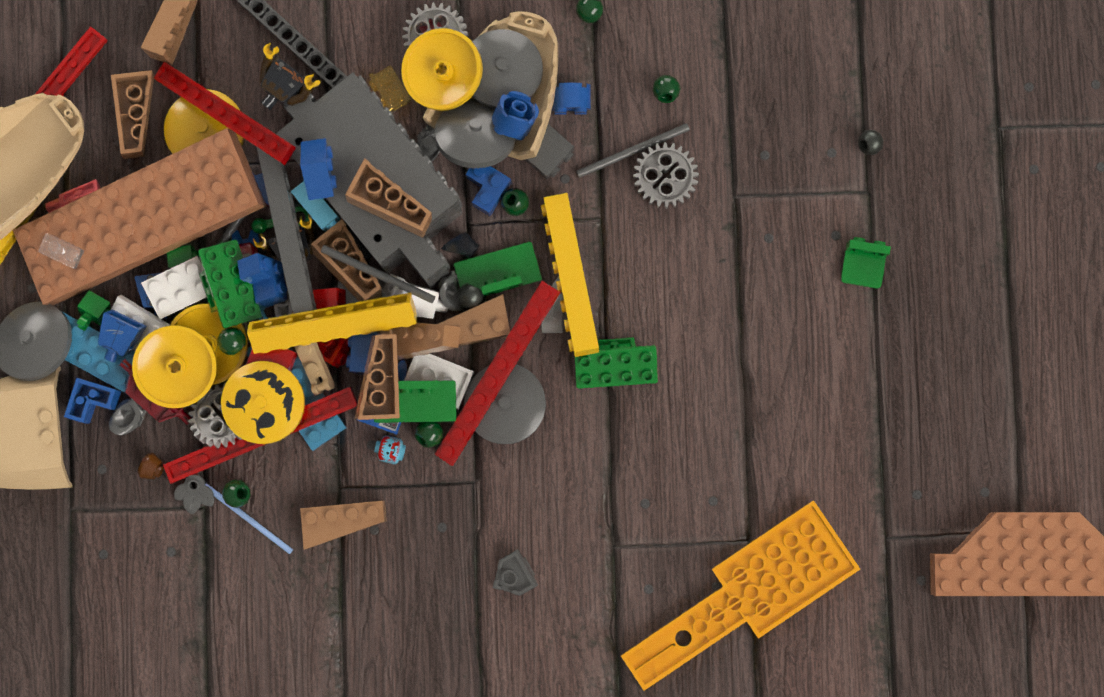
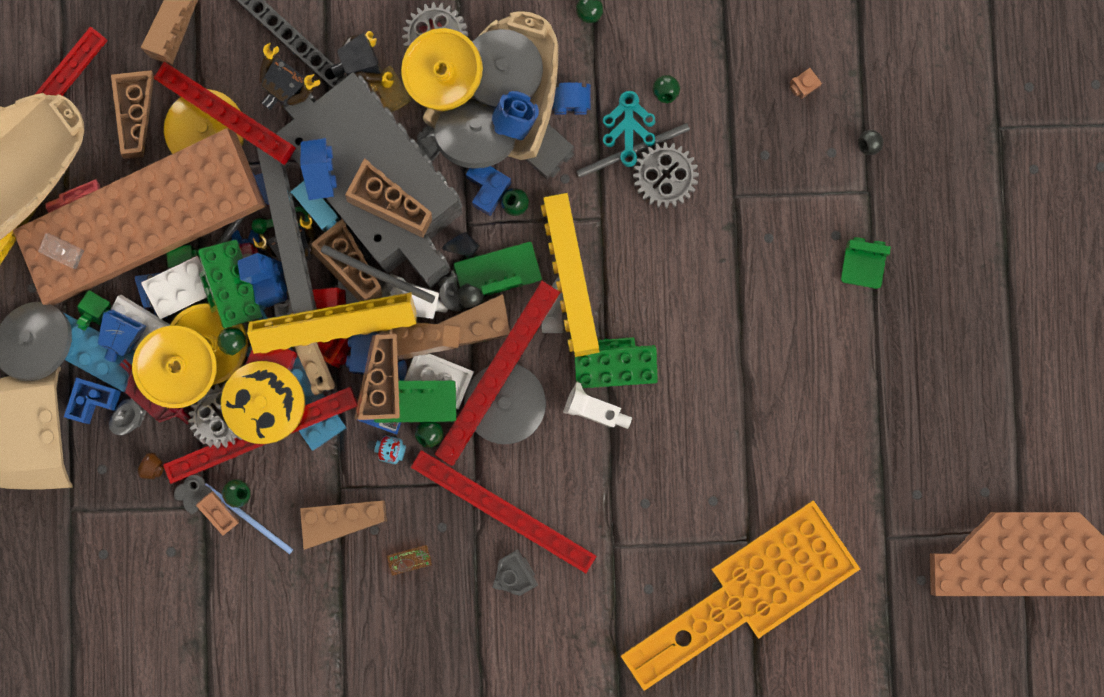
none -> nougat plate [196,491,239,535]
none -> black torso [331,31,394,88]
none -> clear orange tile [387,545,432,576]
none -> red plate [411,450,597,573]
none -> white piece [563,382,632,429]
none -> teal plant [603,91,656,167]
none -> nougat bracket [790,68,822,99]

